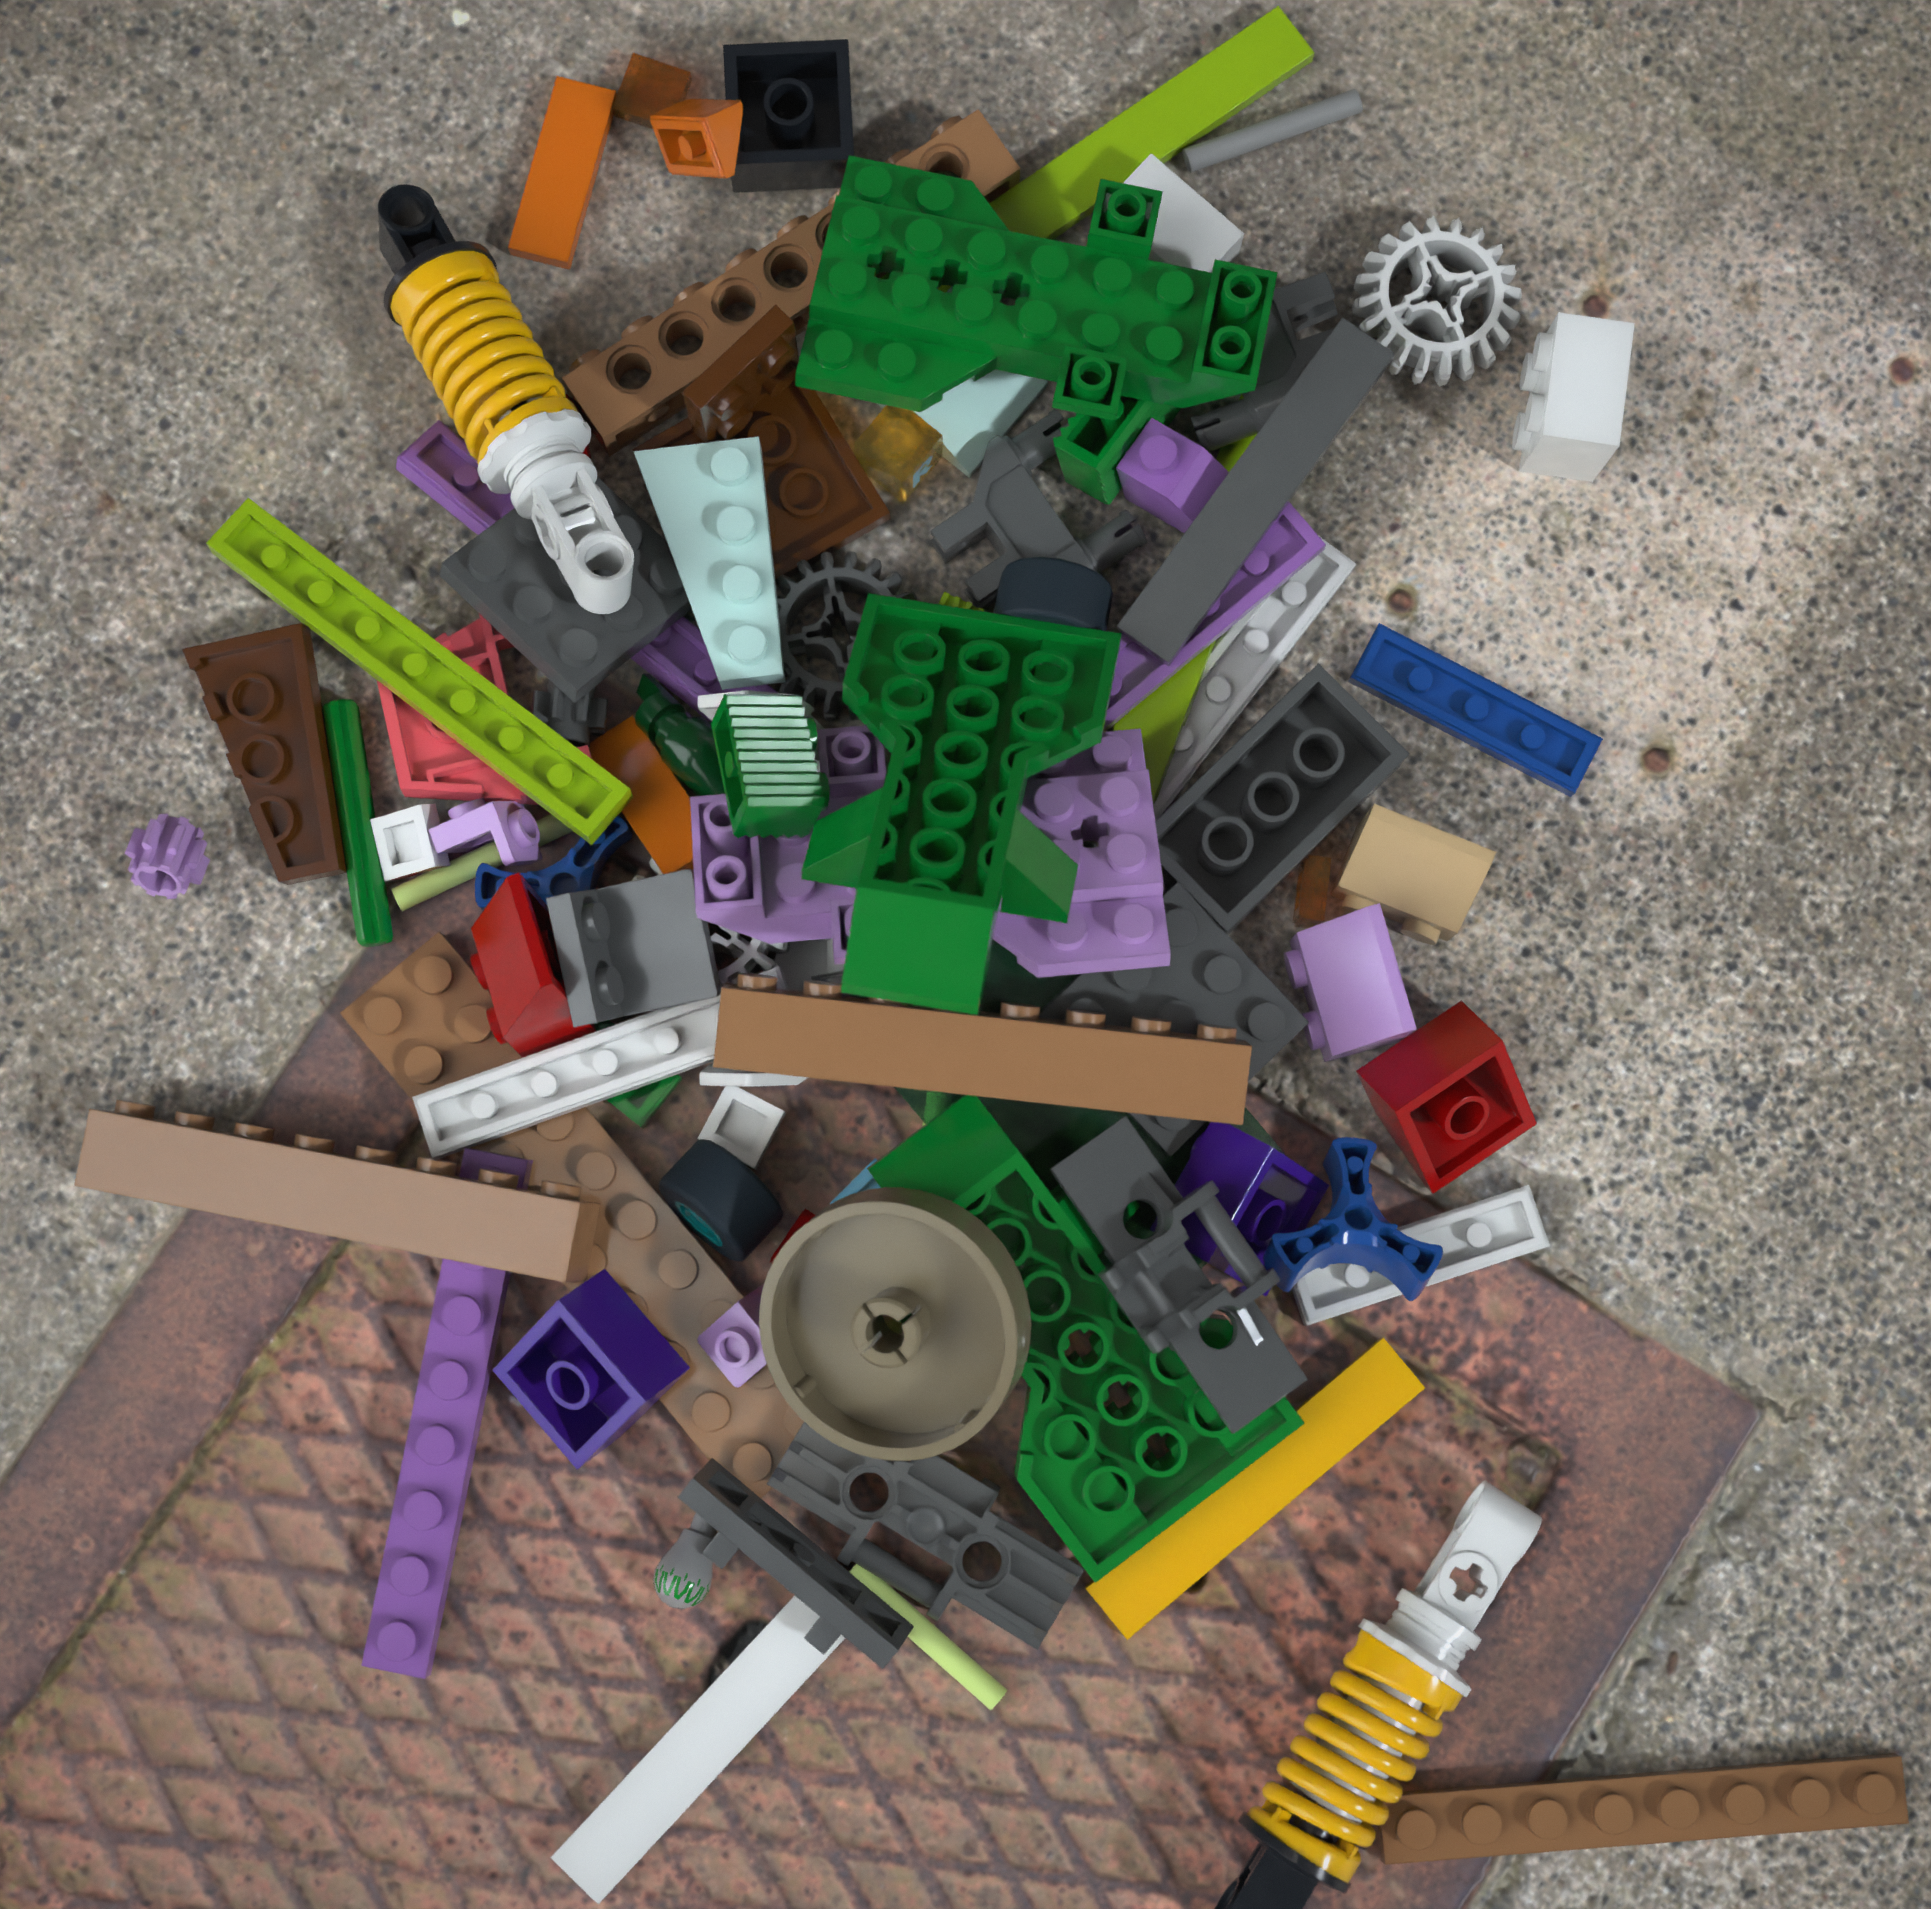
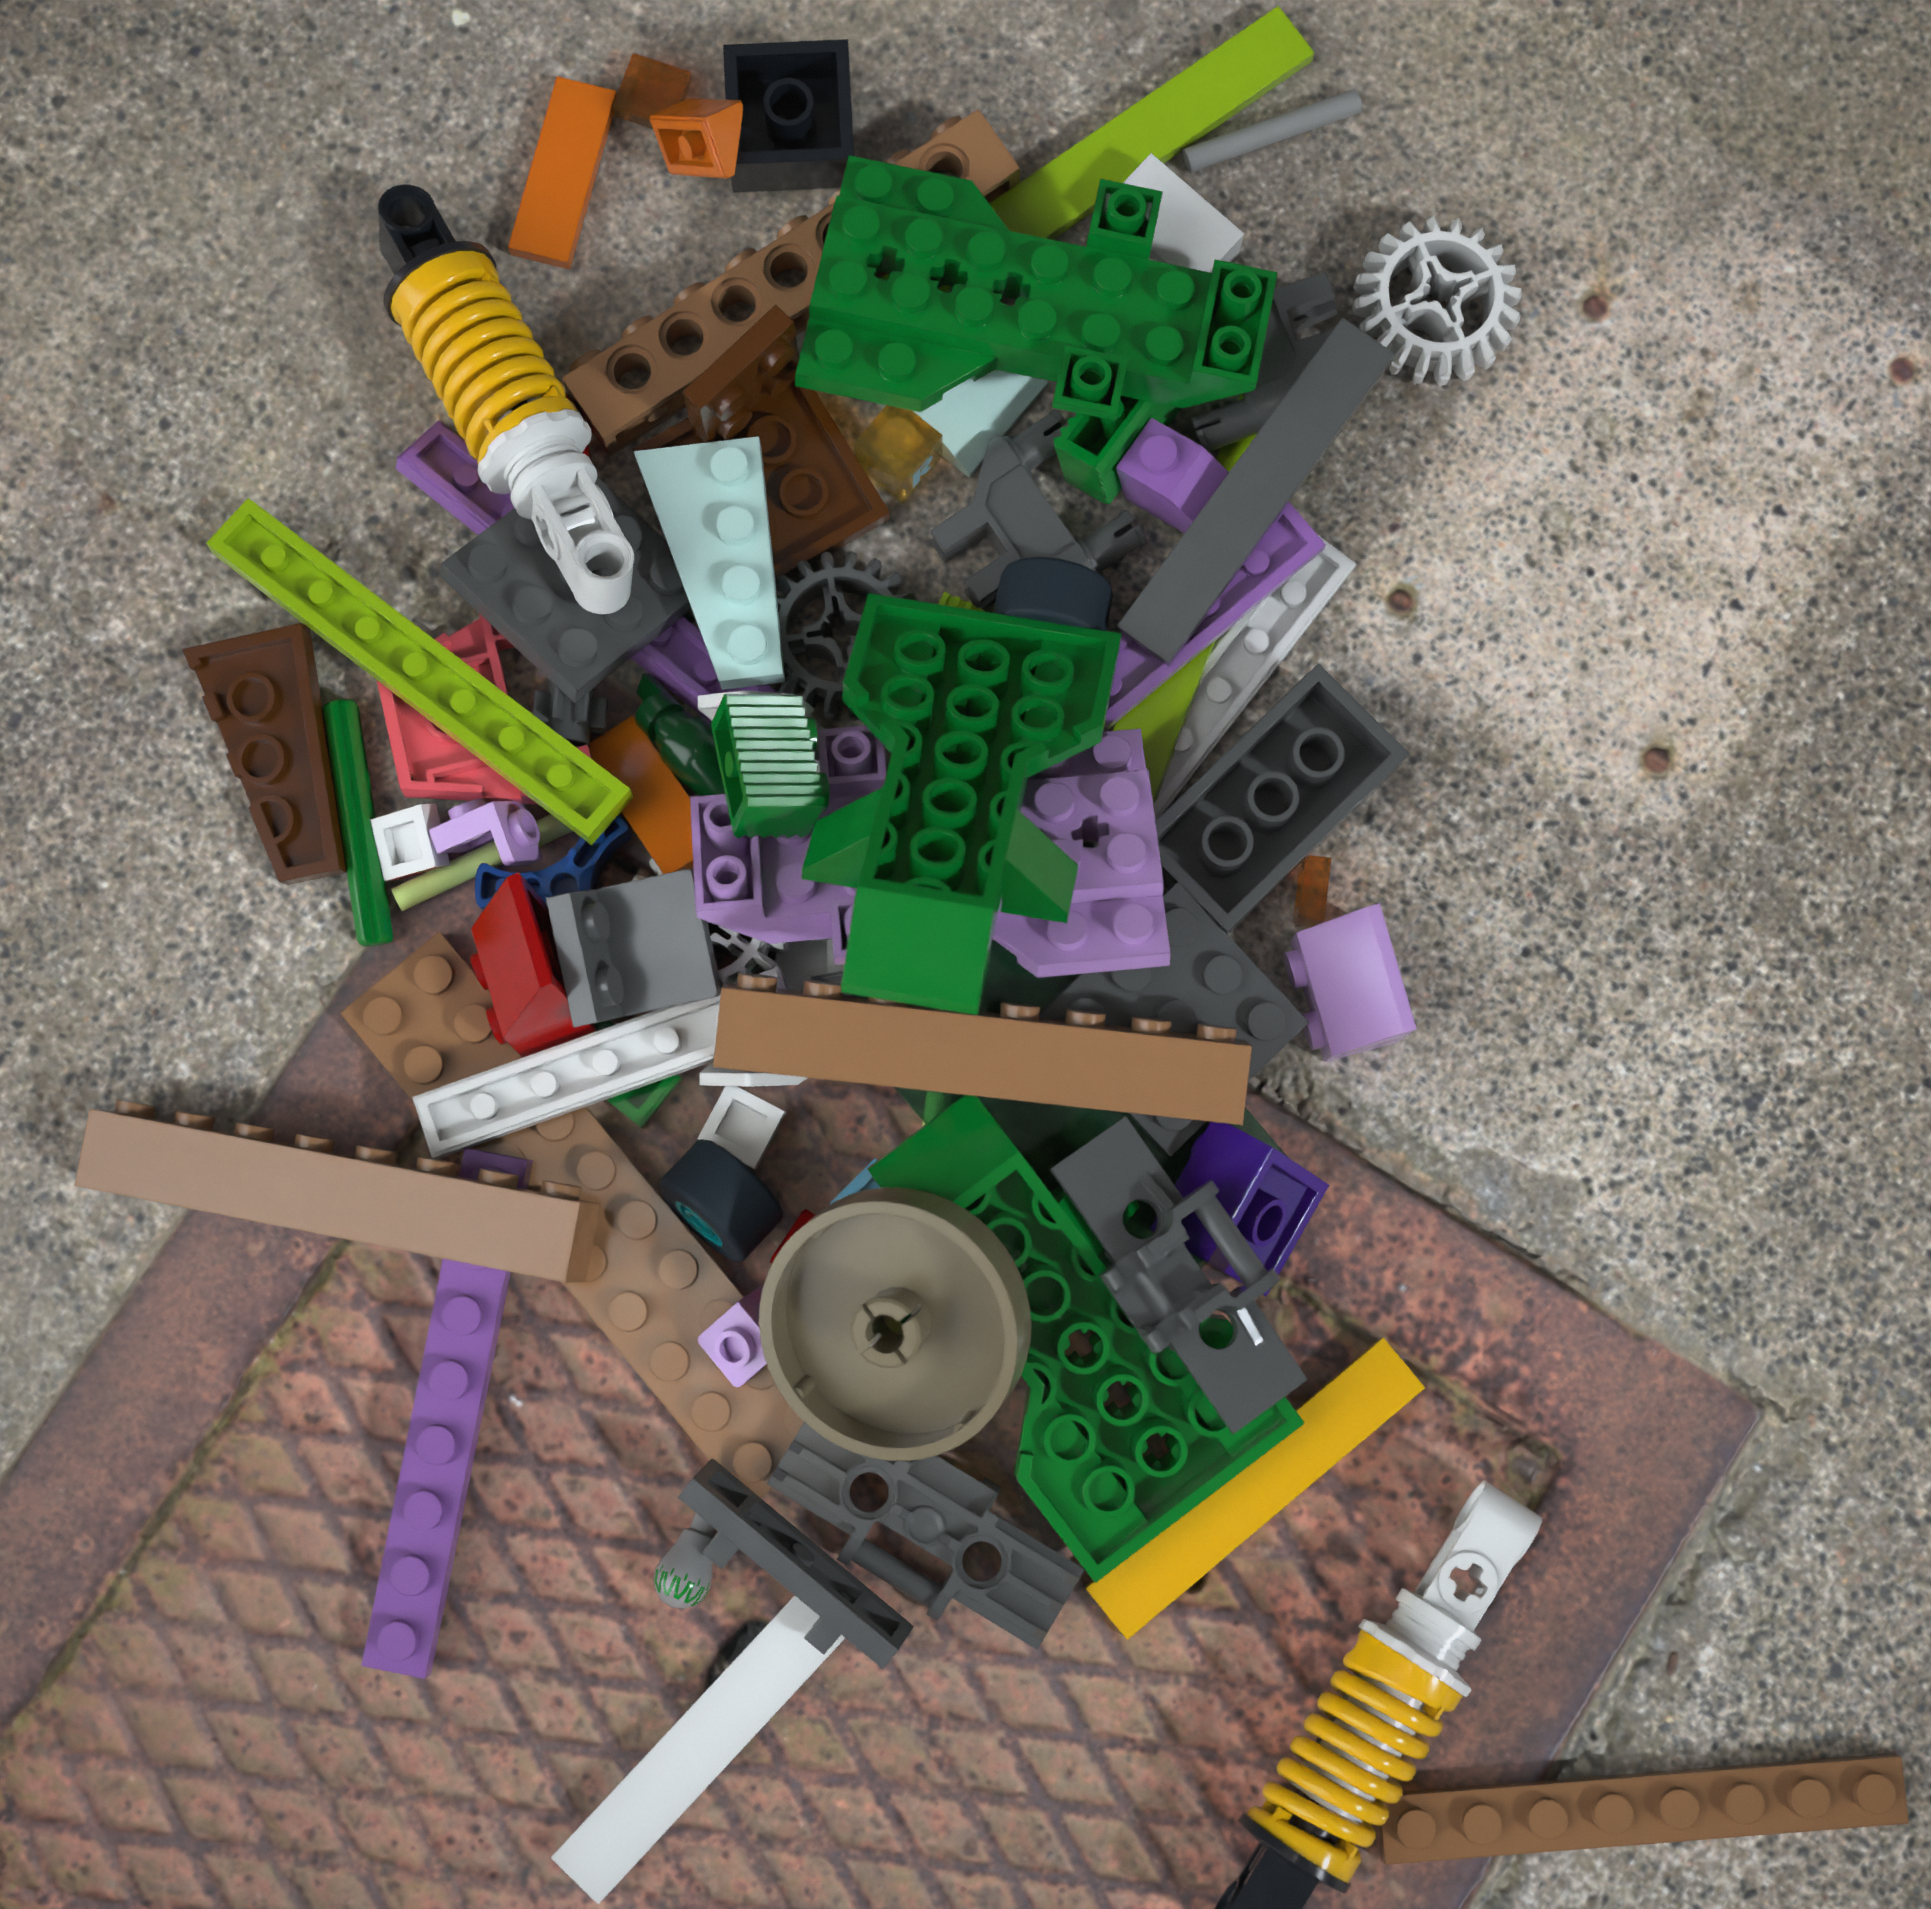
lavender gear [125,814,210,899] -> none
dark purple brick [492,1268,690,1470] -> none
yellowish green bar [849,1564,1007,1710] -> none
blue piece [1263,1137,1443,1301] -> none
white tile [1292,1185,1550,1326] -> none
tan slope [1330,804,1496,945] -> none
blue tile [1348,623,1603,797] -> none
red slope [1356,1000,1537,1194] -> none
white brick [1512,312,1635,482] -> none

